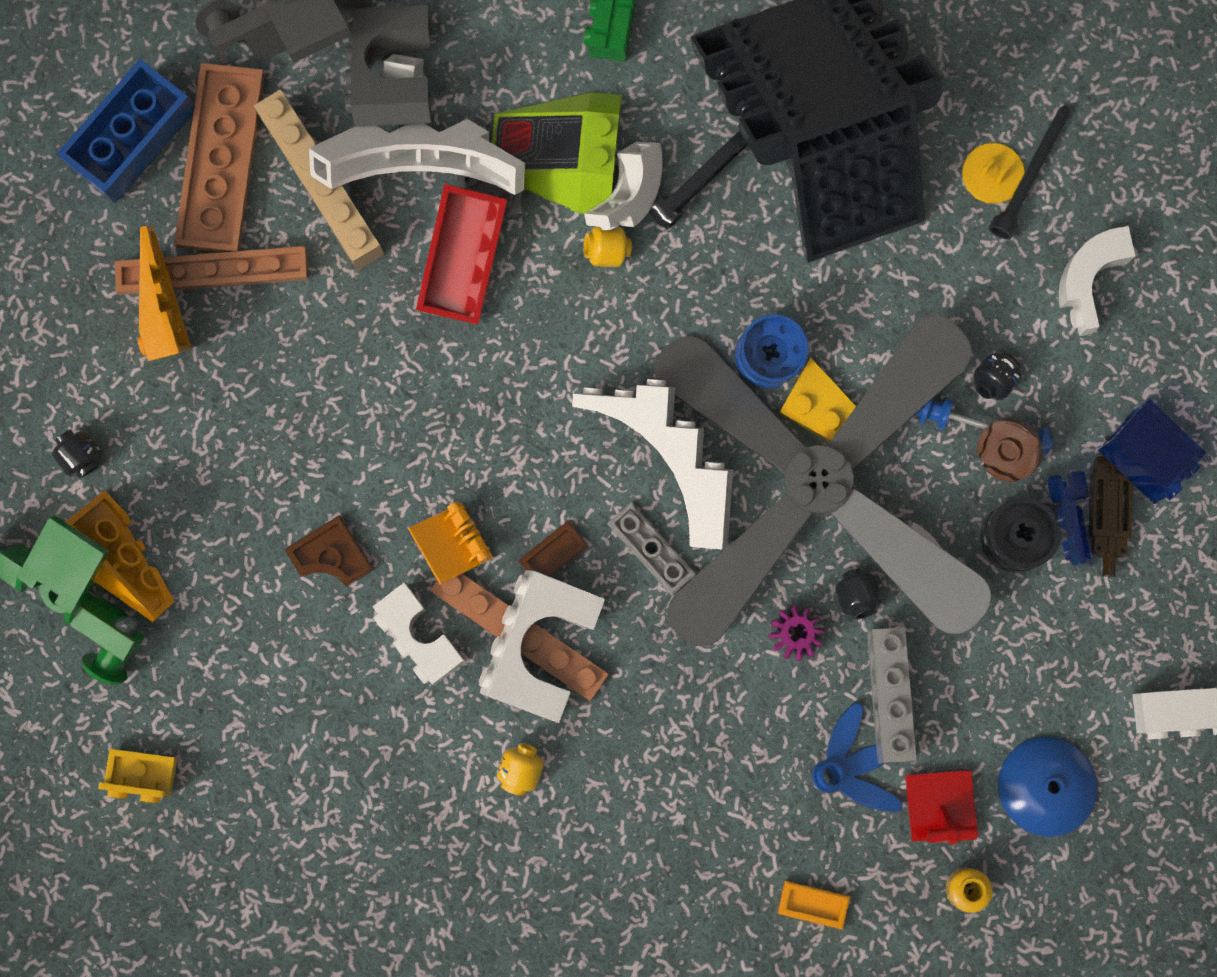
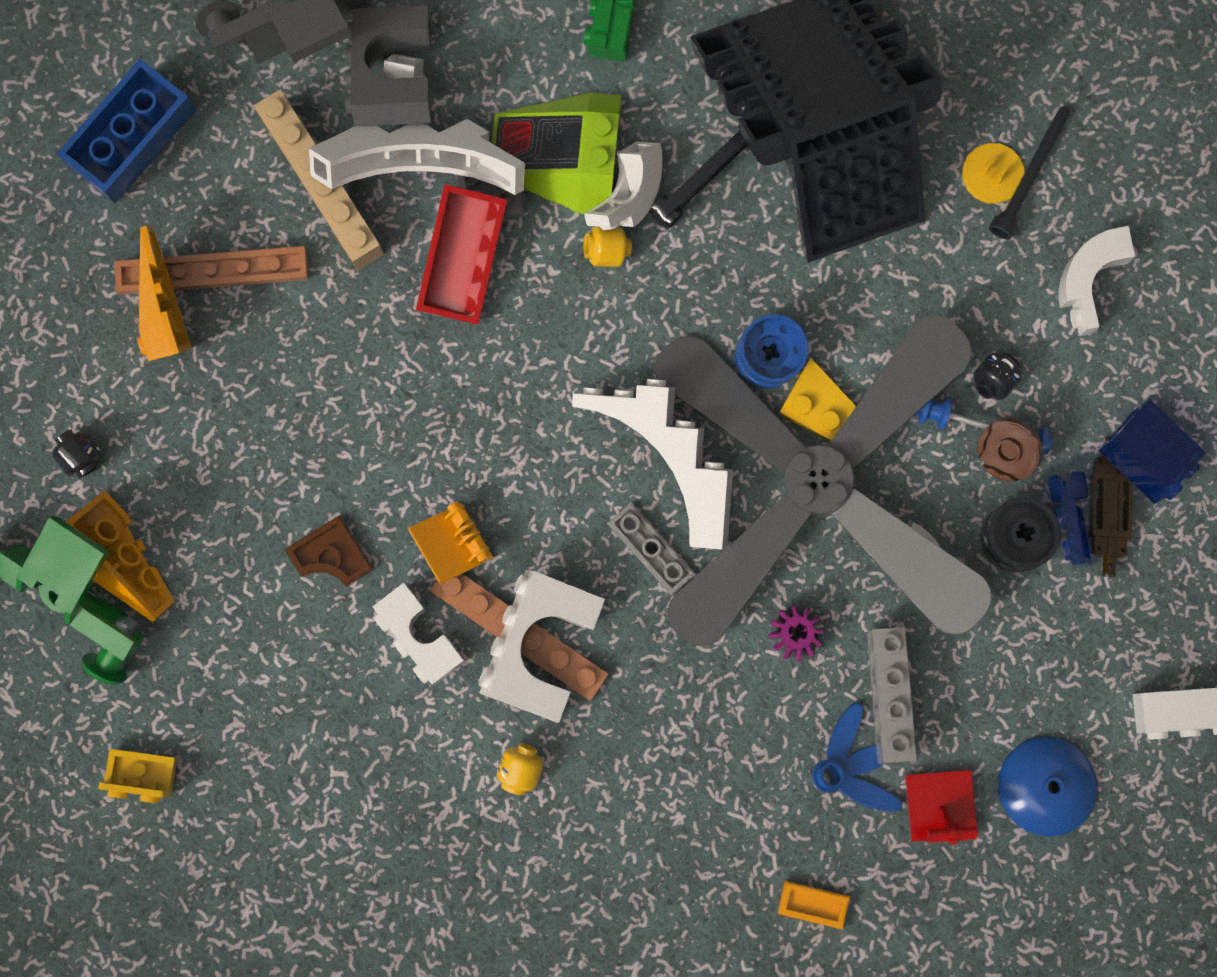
nougat plate [174,63,265,253] -> none
reddish brown tile [518,521,589,577] -> none
black head [835,569,882,620] -> none
yellow head [945,867,993,913] -> none

